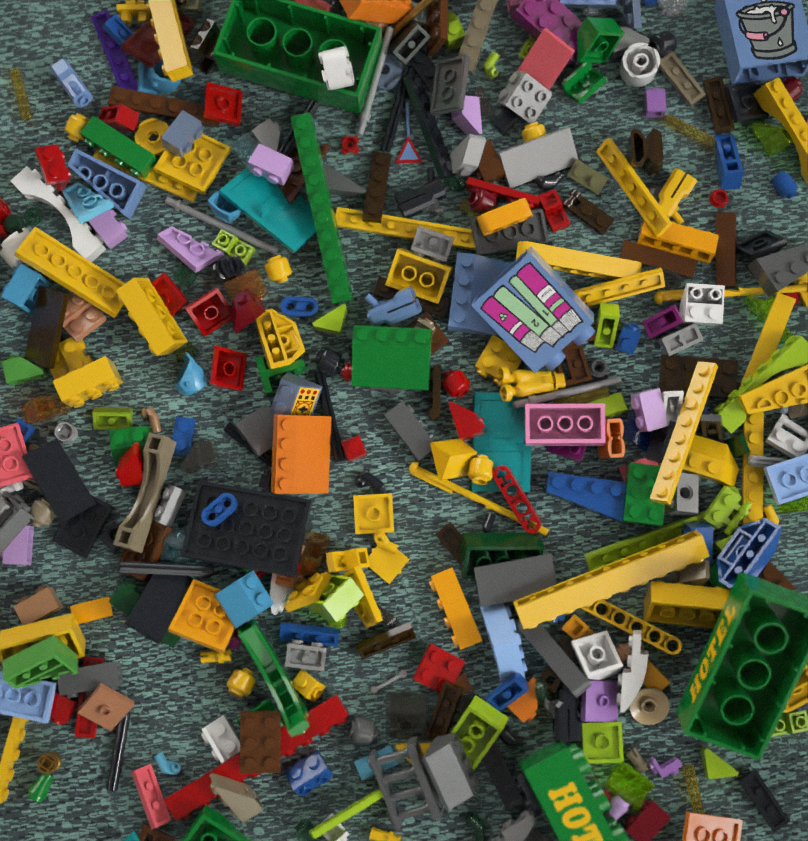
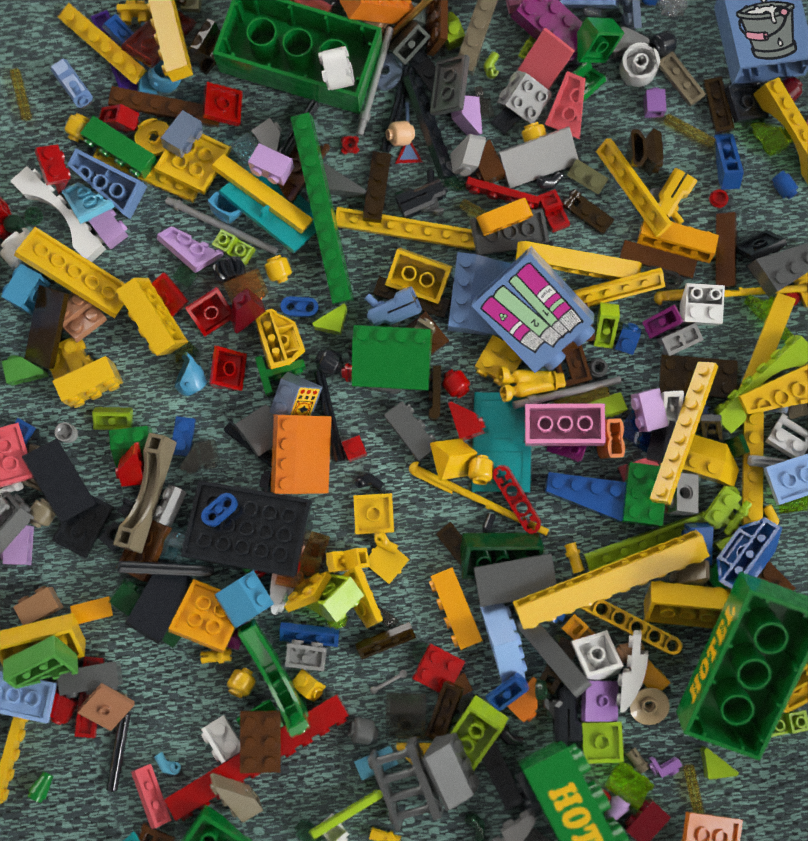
clear orange slope [21,395,71,424] -> none
pearl gold wheel [37,752,62,774] -> none
medium nougat arm [141,407,161,433] -> none
blue bracket [284,749,333,797] -> none
light grey bracket [411,226,454,263] -> none
dark red head [468,188,498,215] -> none
black plate [738,769,791,833] -> none
none -> yellow plate [58,3,147,85]
none -> black wheel [117,498,135,517]
none -> yellow tile [211,154,313,234]
none -> light nougat head [386,121,415,146]
none -> coral wing [545,71,585,139]
none -> yellow pin [564,542,585,574]

